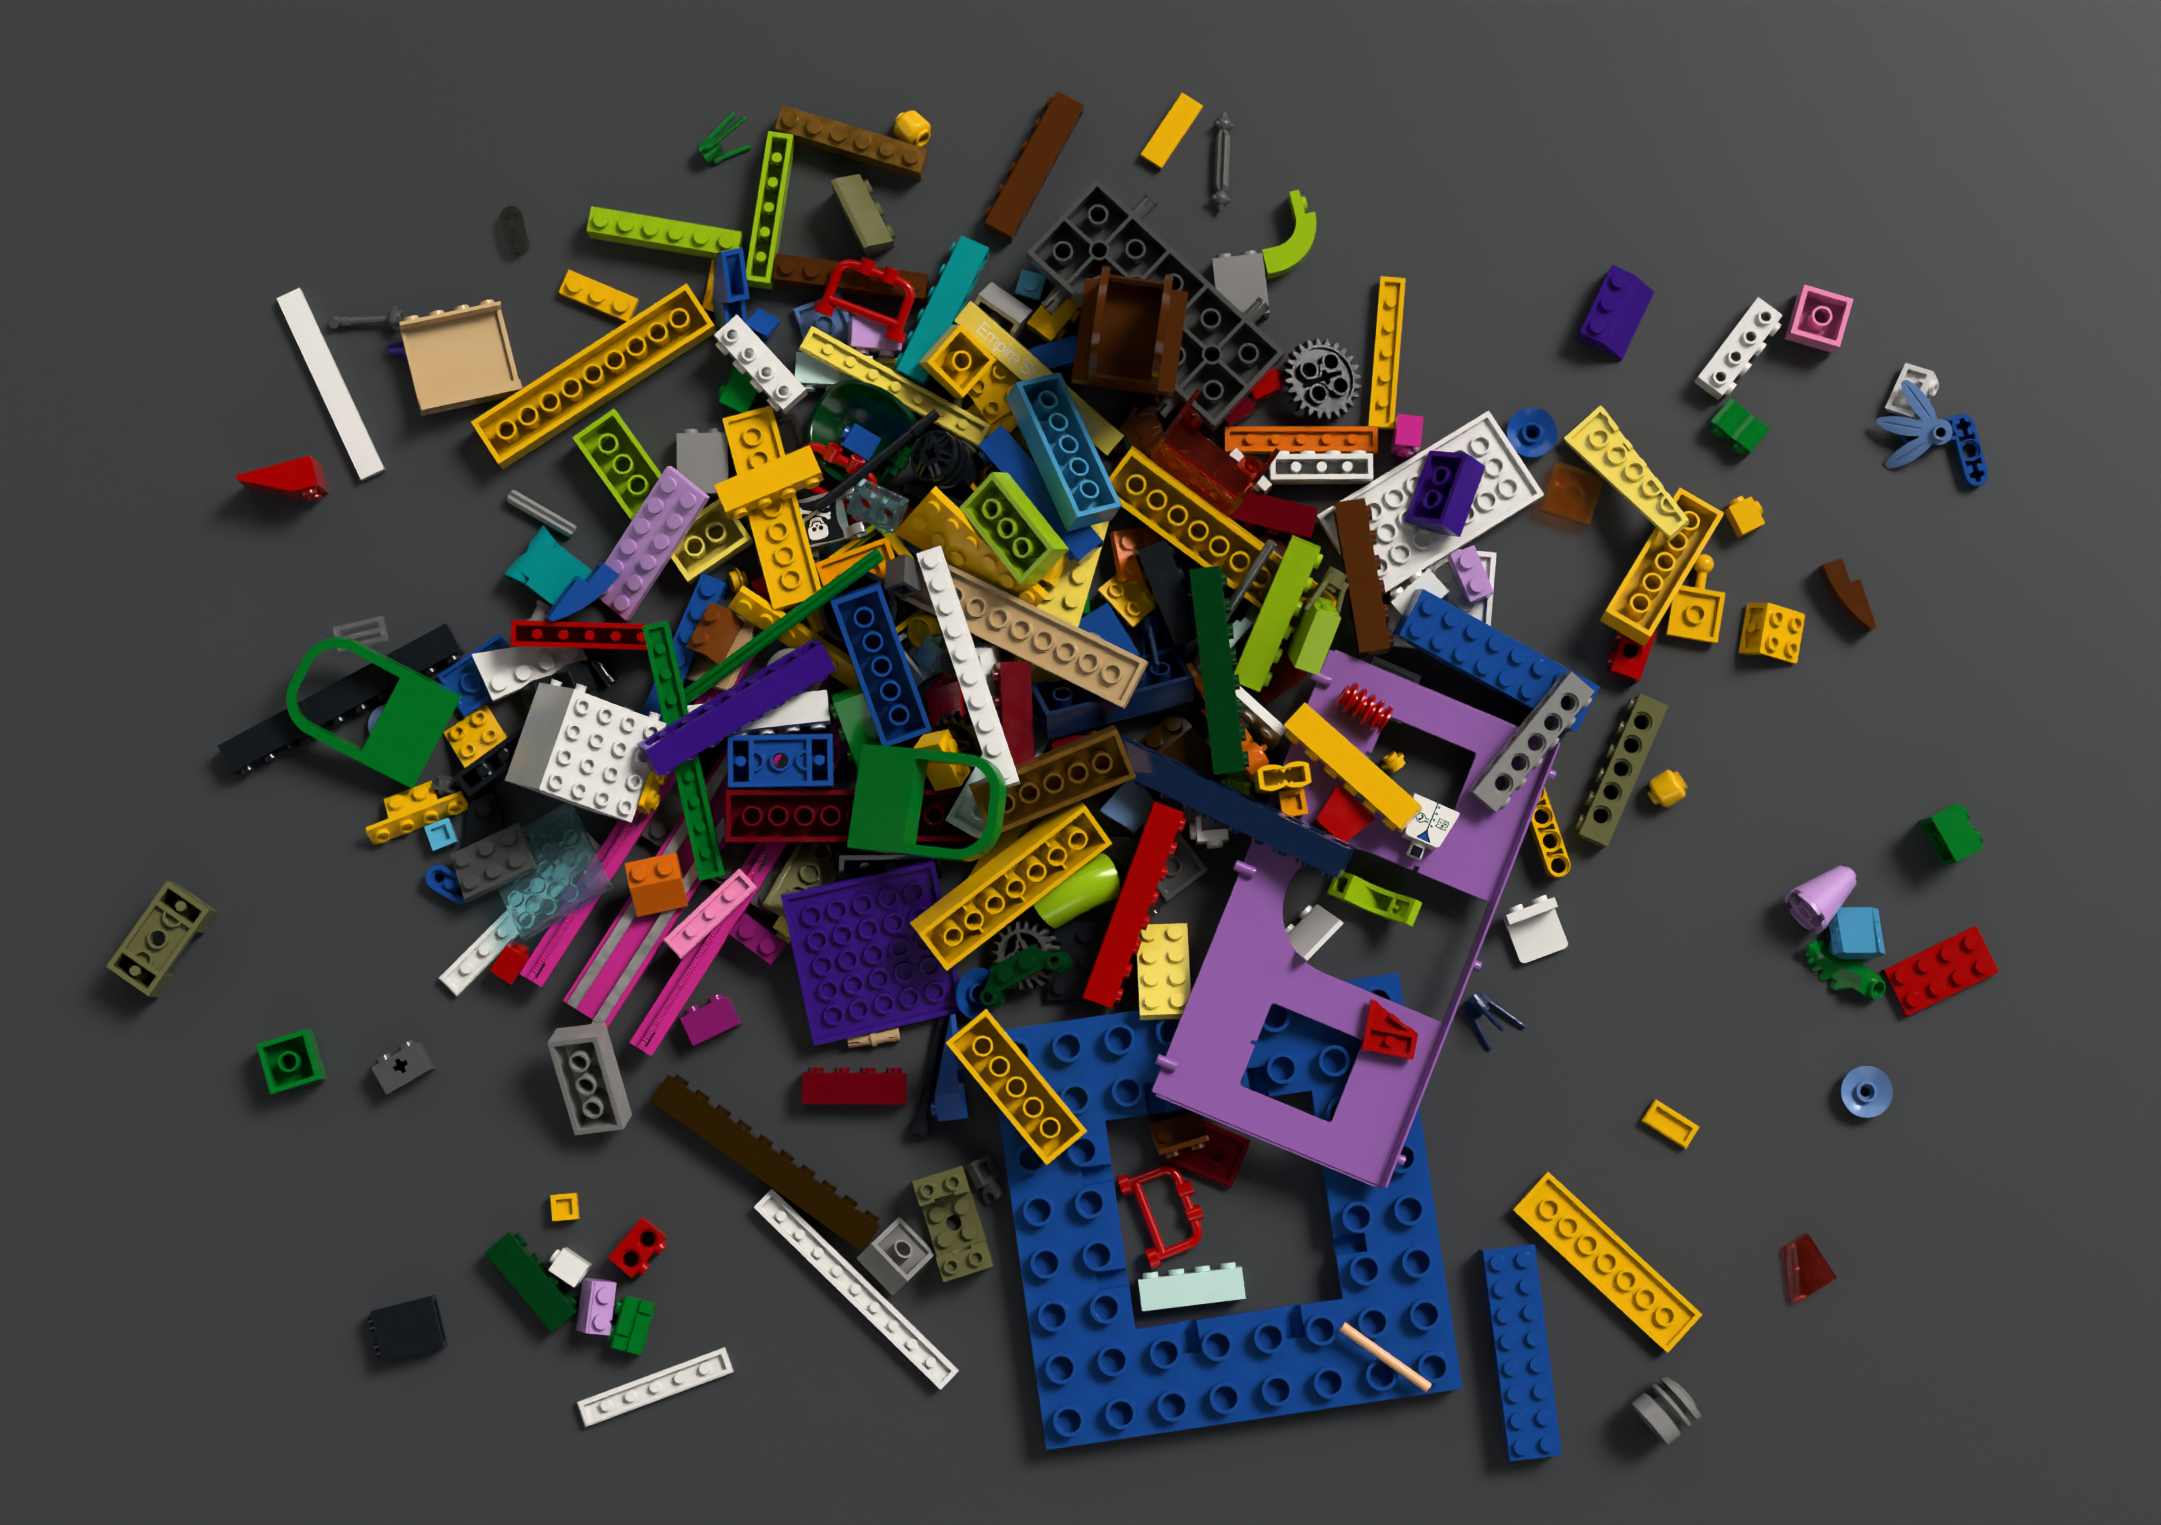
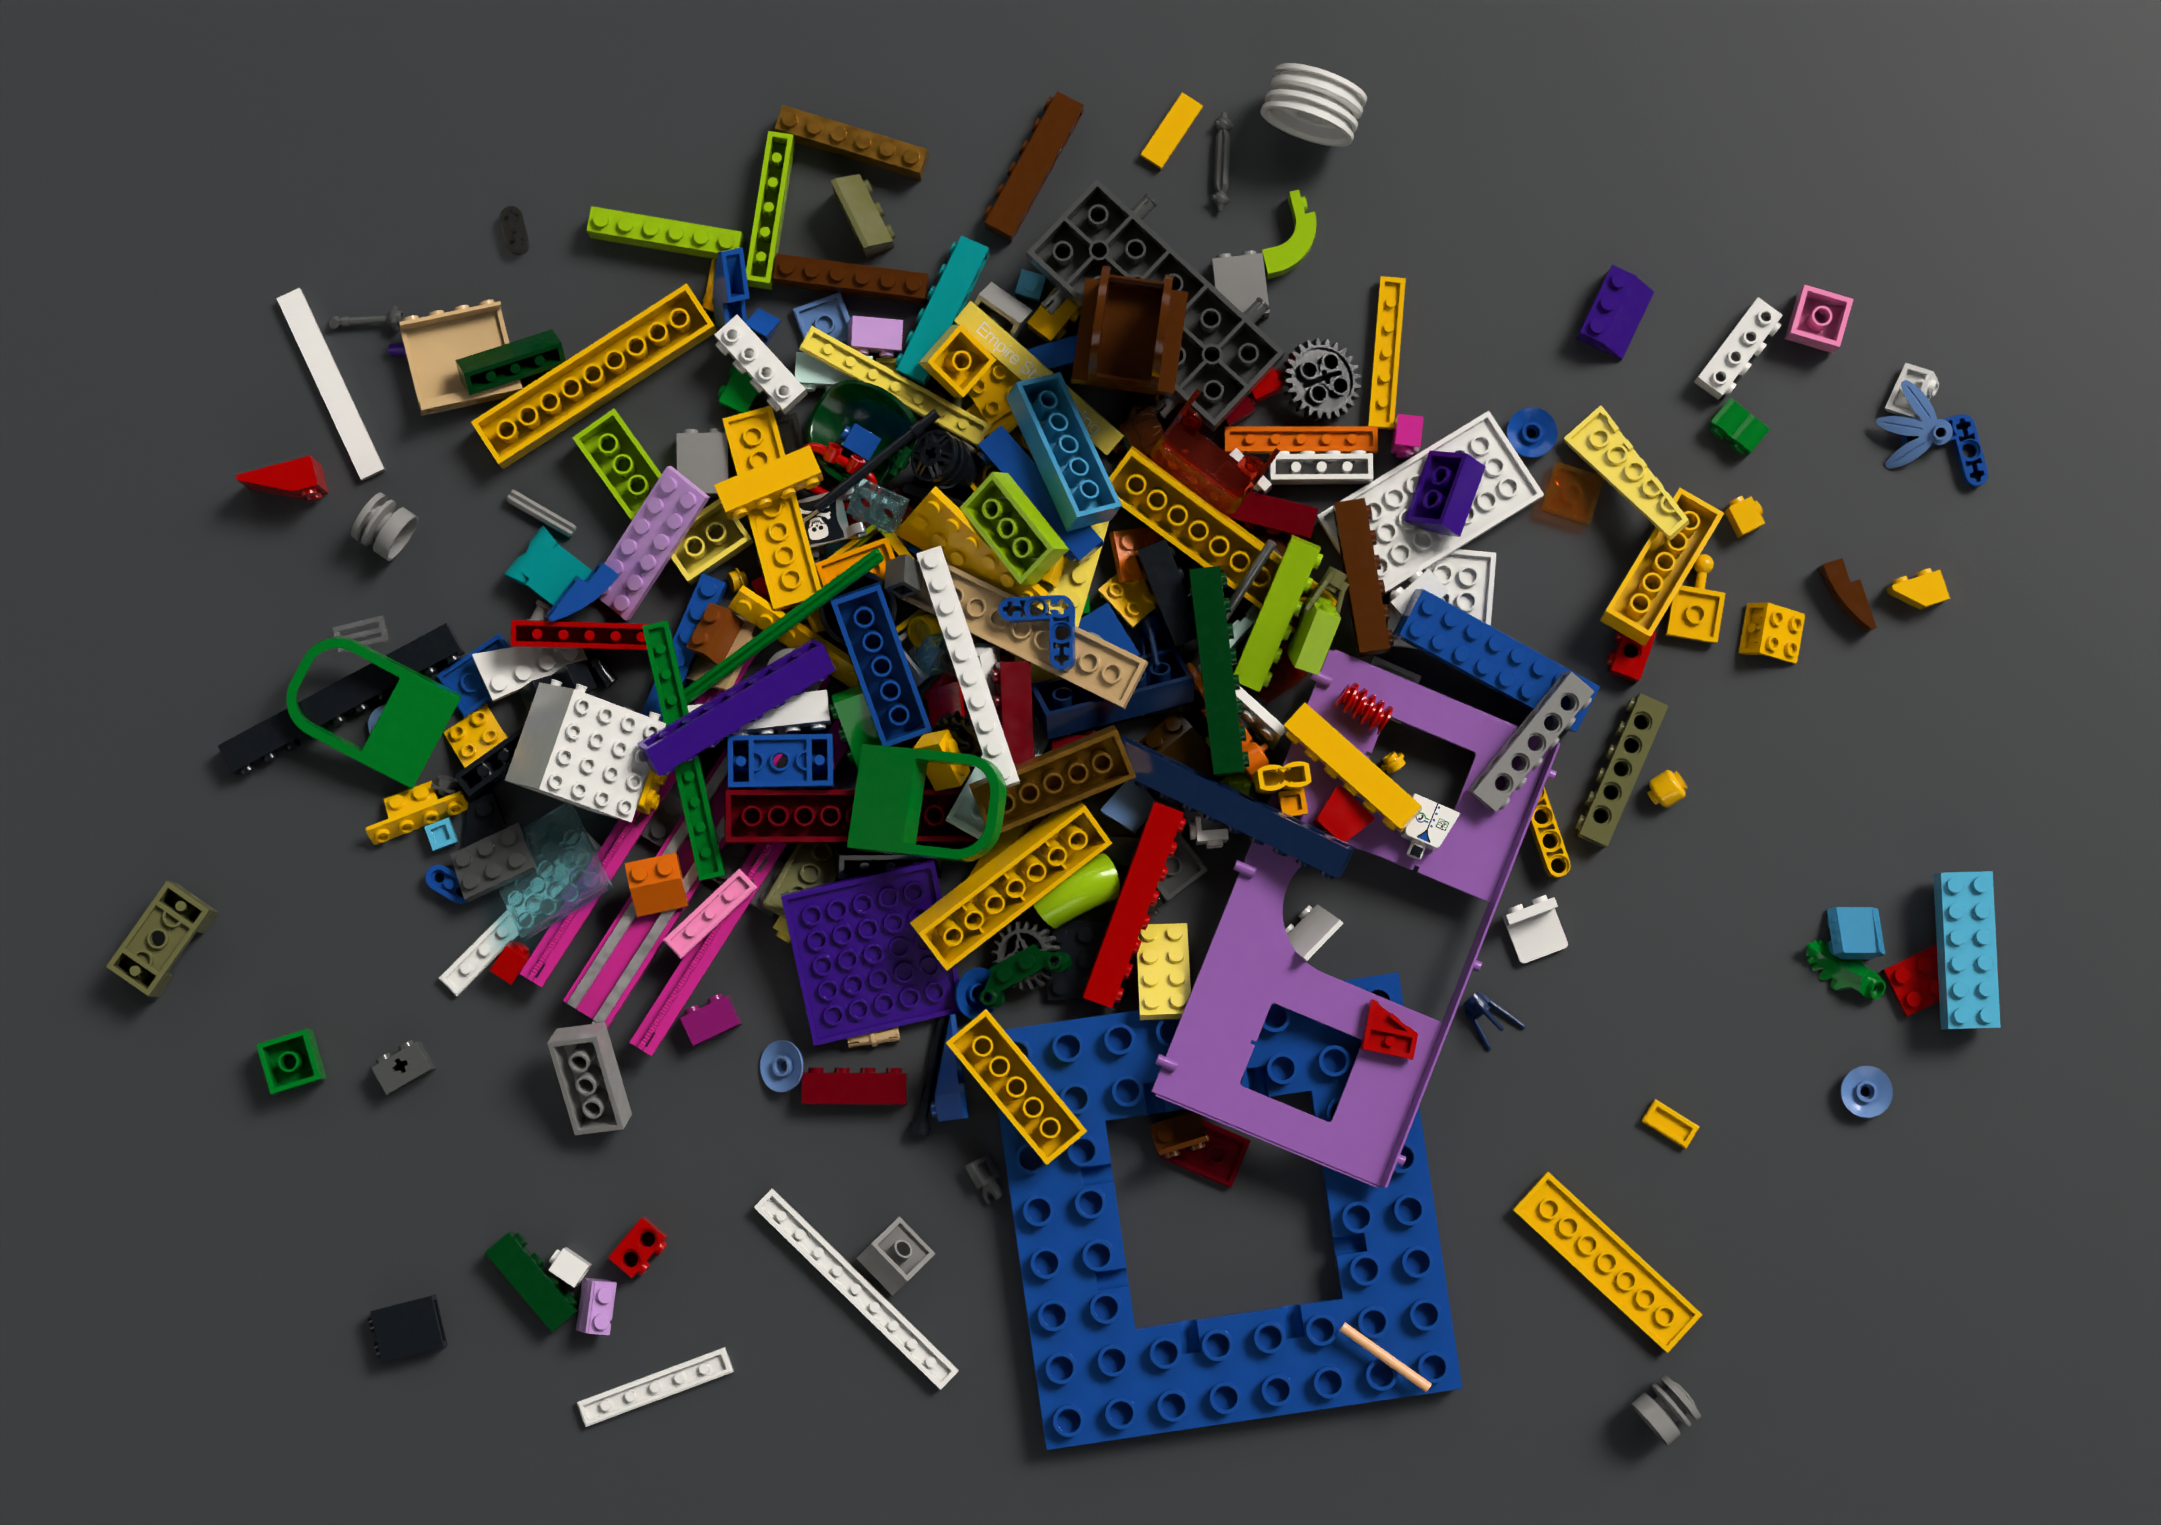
yellow plate [550,1193,580,1221] -> none
yellow plate [559,270,639,322] -> none
green brick [608,1295,657,1355] -> none
dark brown brick [650,1074,881,1252] -> none
green plant [697,112,751,164] -> none
magenta brick [729,913,788,965] -> none
red bar [813,257,915,344] -> none
yellow head [893,110,931,147] -> none
olive plate [912,1165,994,1282] -> none
red bar [1116,1165,1204,1270] -> none
light aqua brick [1138,1262,1246,1311] -> none
lime arch [1327,872,1422,927] -> none
lavender brick [1447,545,1494,606] -> none
blue brick [1480,1243,1562,1461] -> none
clear red slope [1783,1233,1837,1304] -> none
lavender cone [1785,865,1857,934] -> none
green brick [1919,802,1984,866] -> none
none -> light grey wheel [351,492,419,561]
none -> dark green brick [455,329,566,395]
none -> medium blue dish [760,1040,803,1092]
none -> blue beam [998,595,1075,672]
none -> white wheel [1260,63,1367,147]
none -> yellow slope [1886,568,1950,610]
none -> medium azure brick [1933,871,2001,1030]

